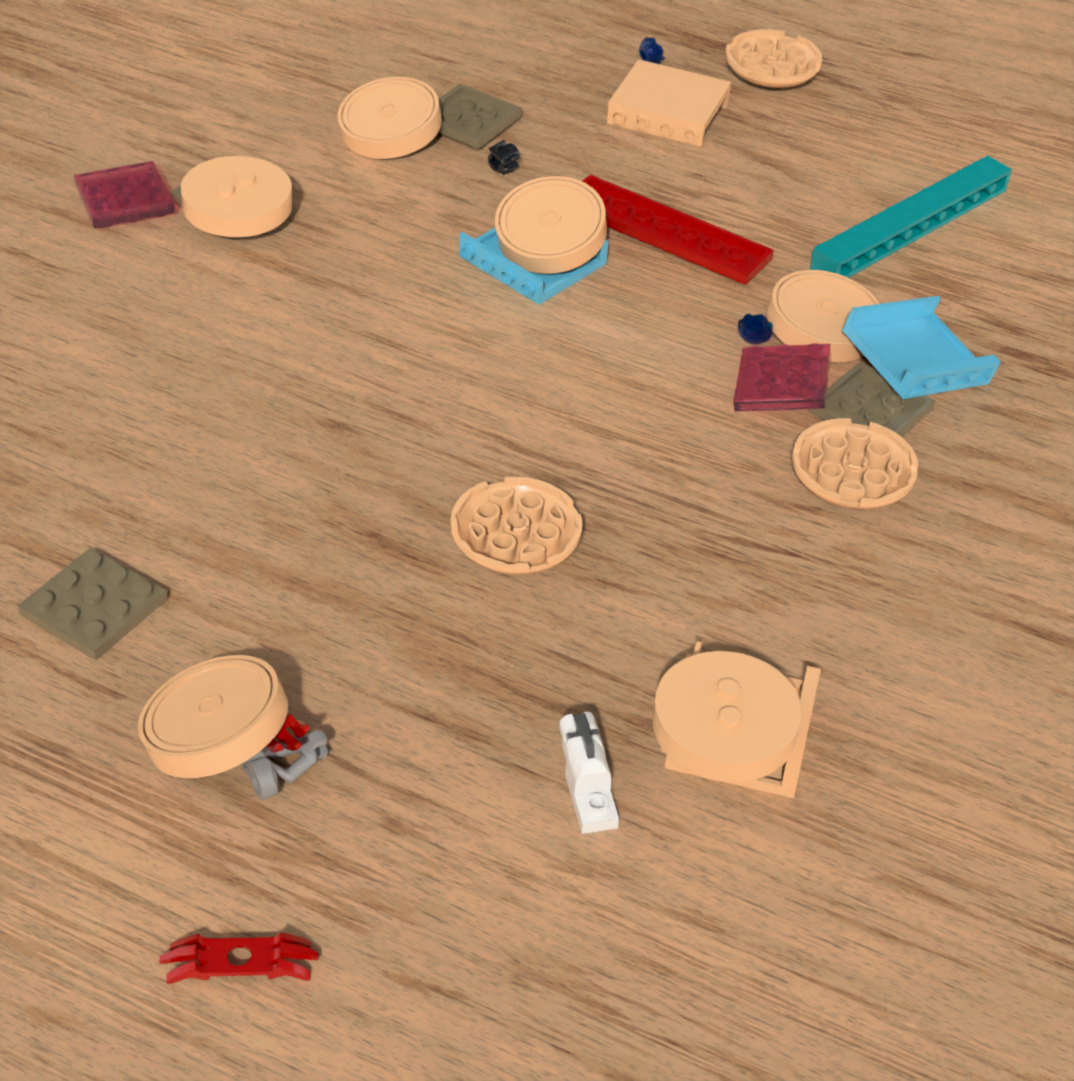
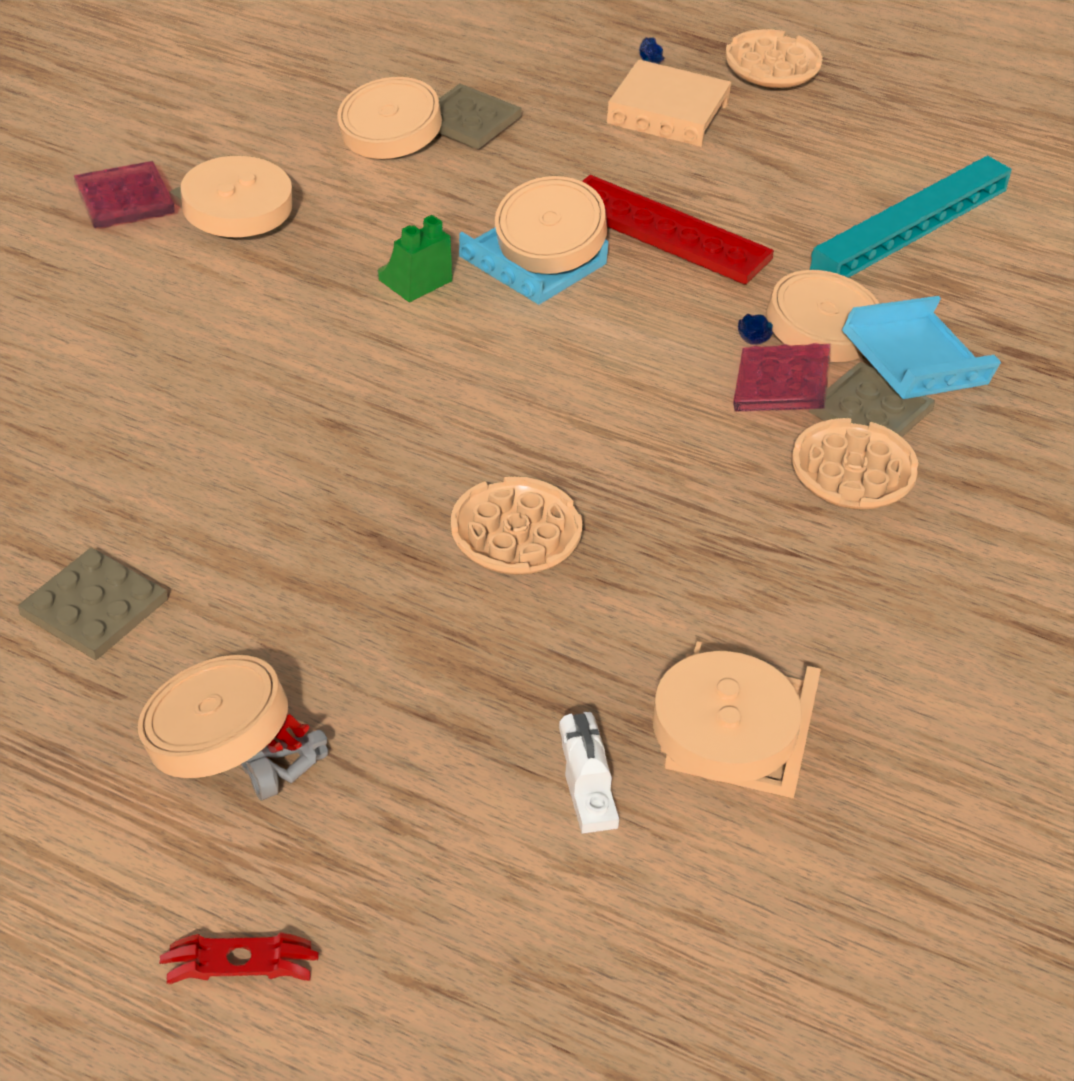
black gear [488,140,520,175] -> none
none -> green hips [377,215,452,303]

